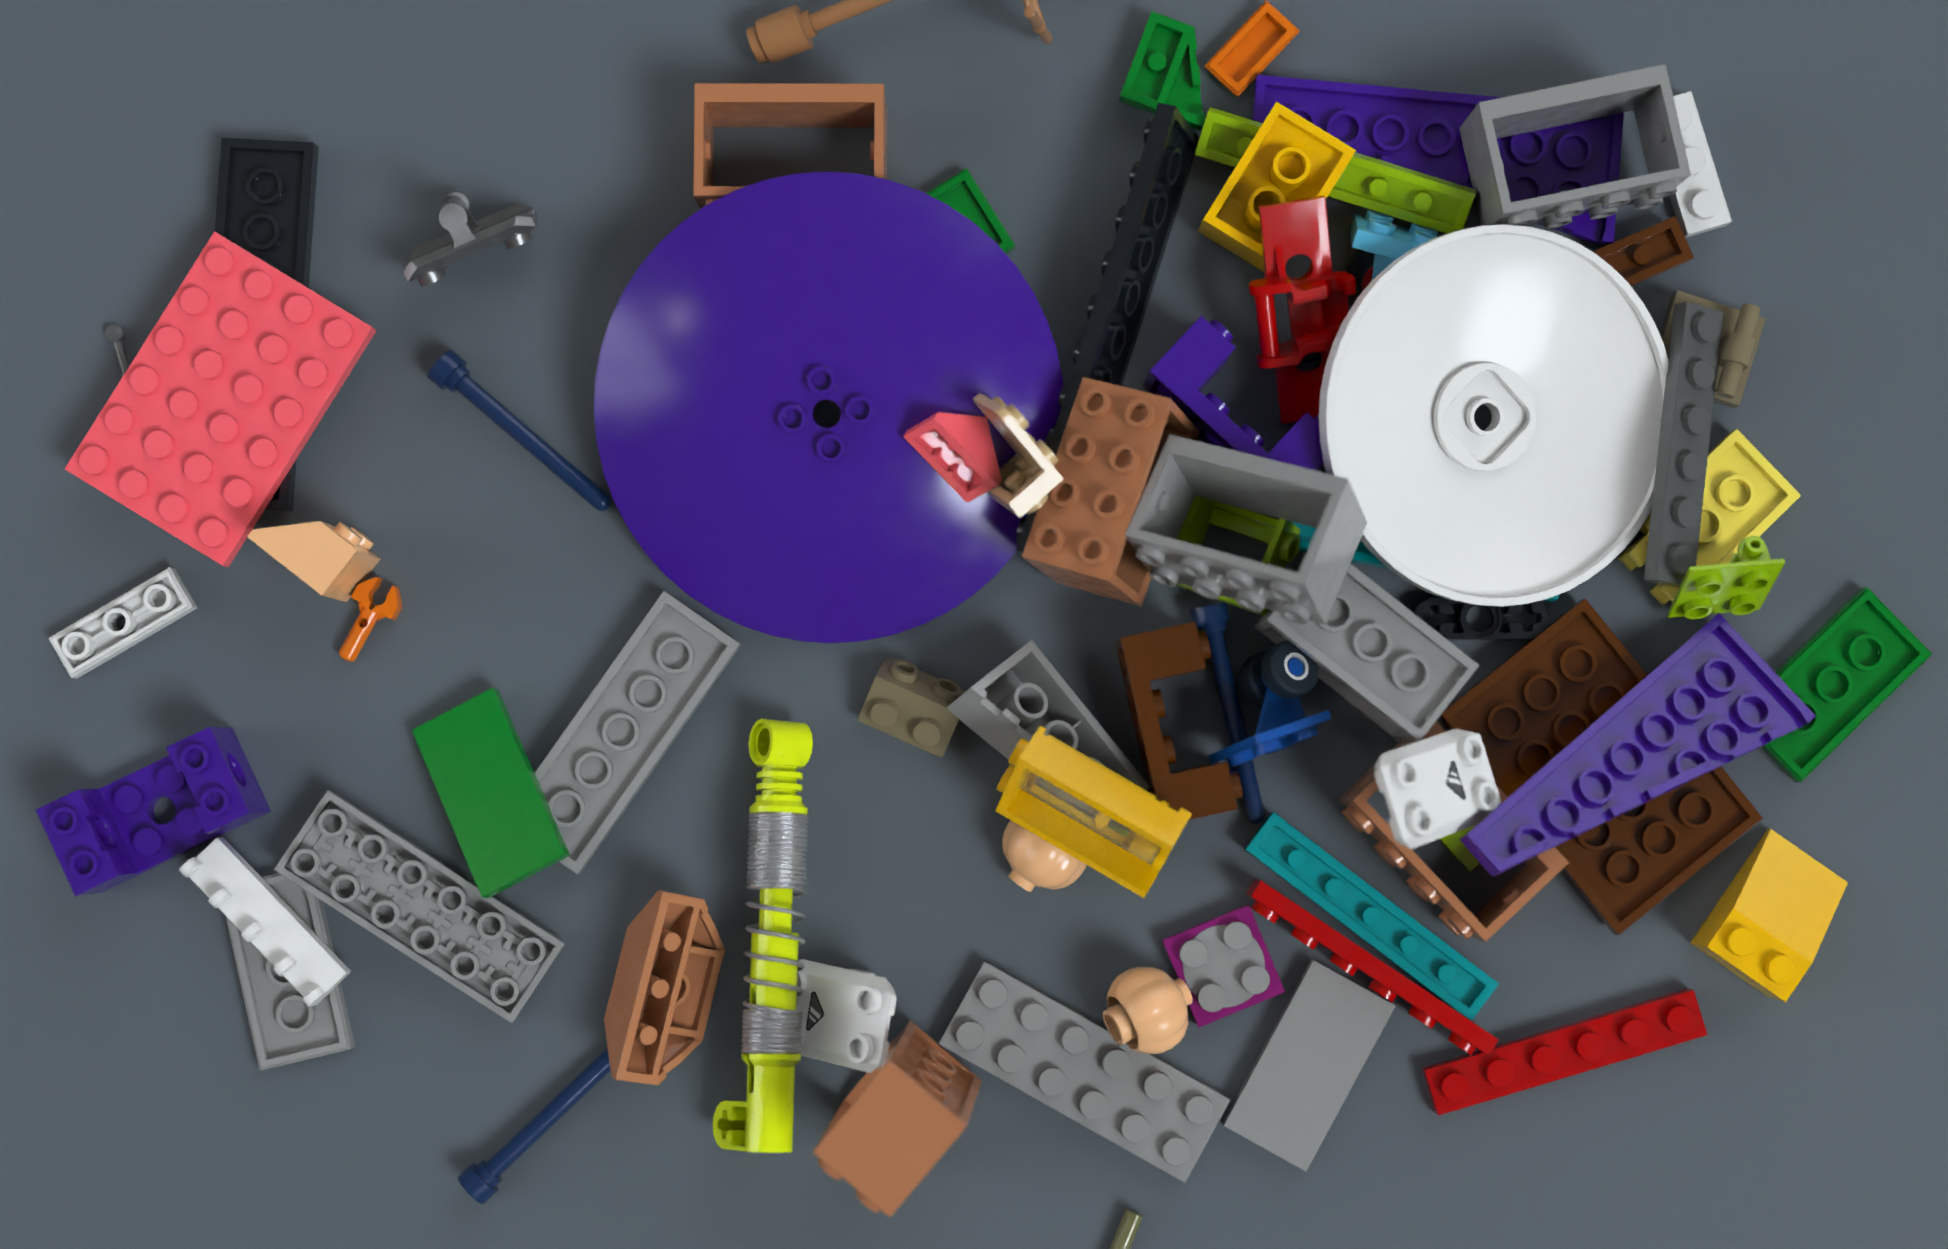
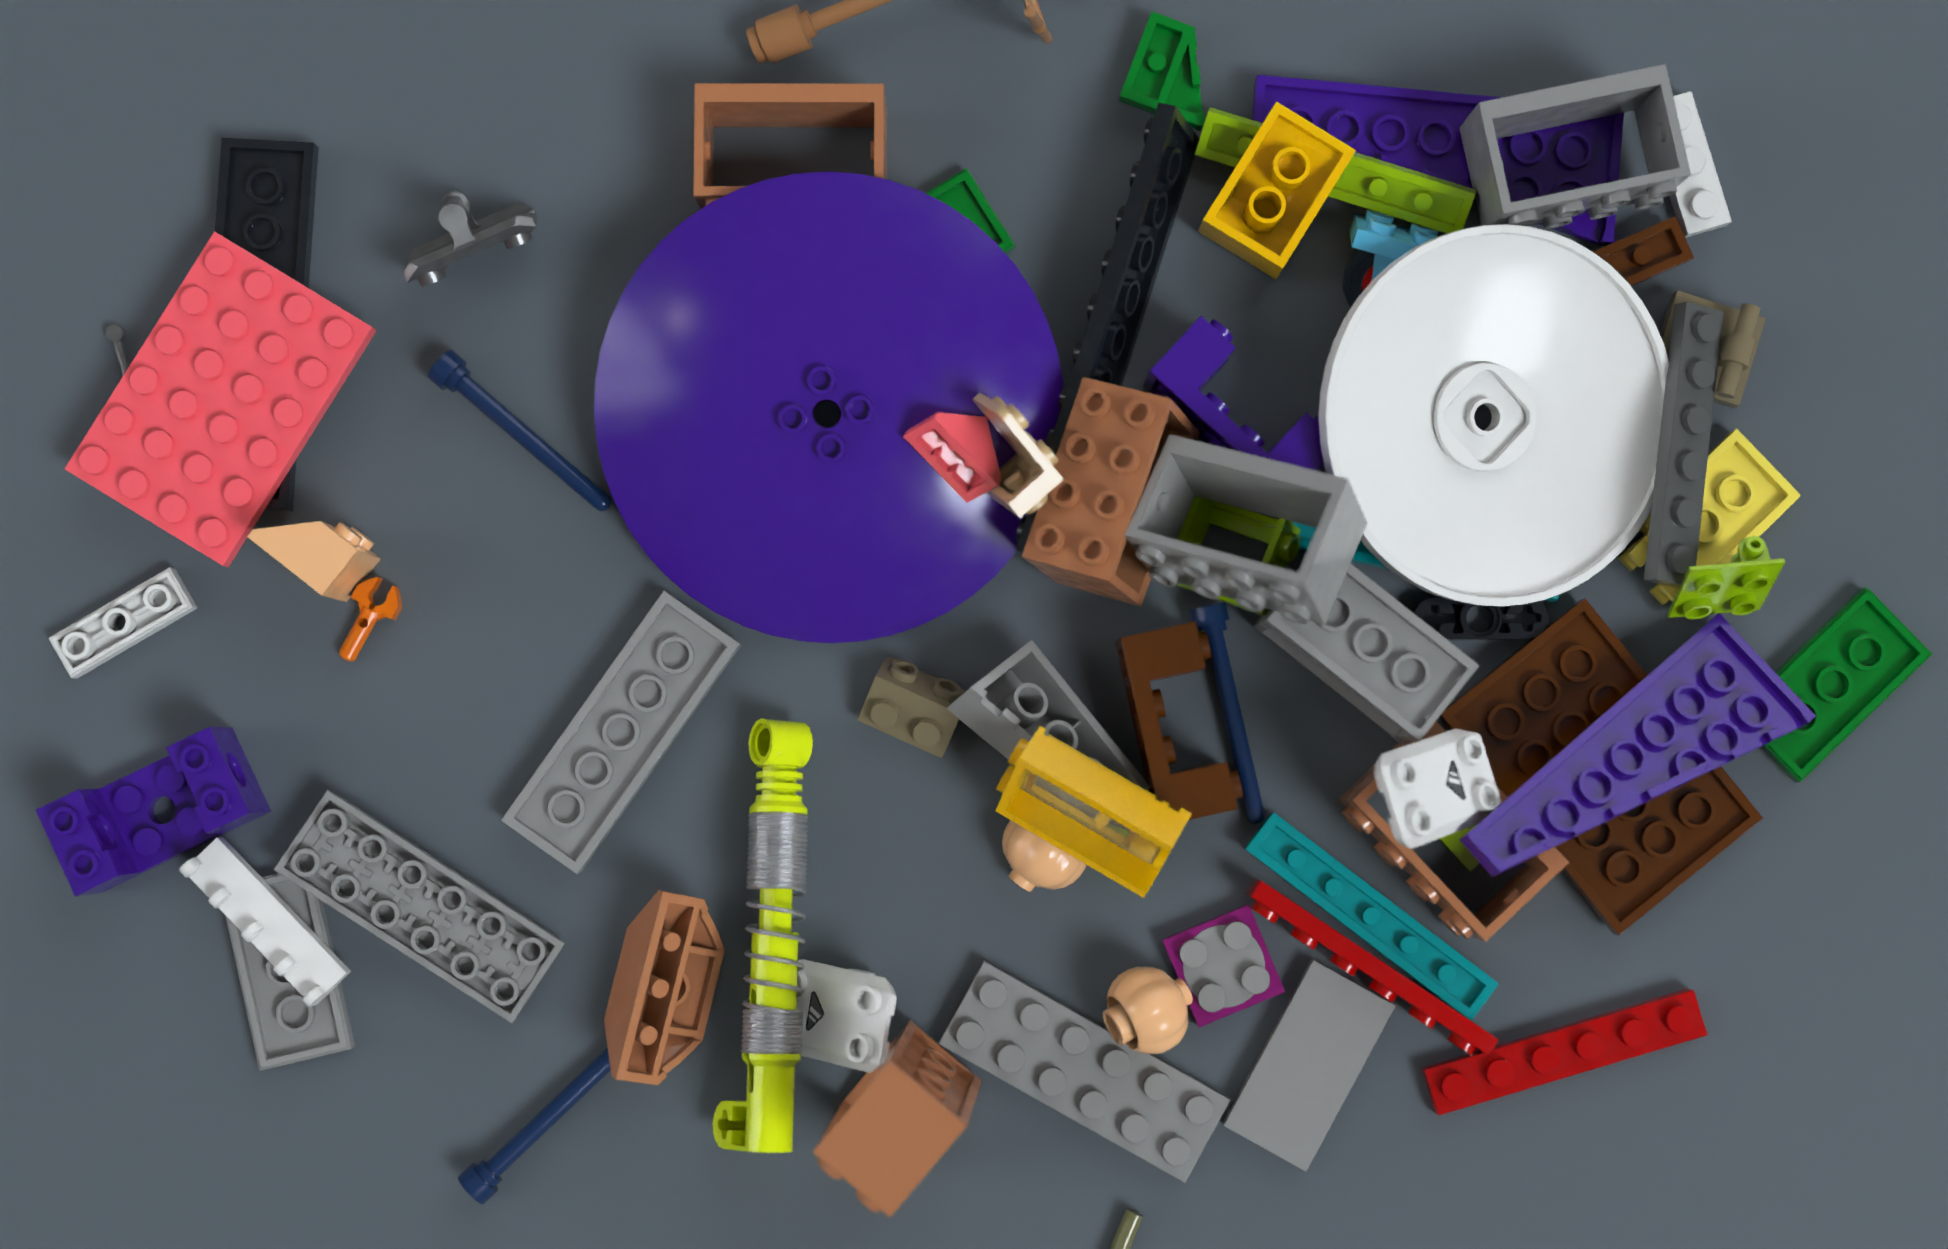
green tile [412,687,570,898] -> none
orange tile [1204,0,1300,98] -> none
plate [1208,640,1332,767] -> none
red piece [1249,196,1356,424] -> none
yellow slope [1690,829,1848,1002] -> none

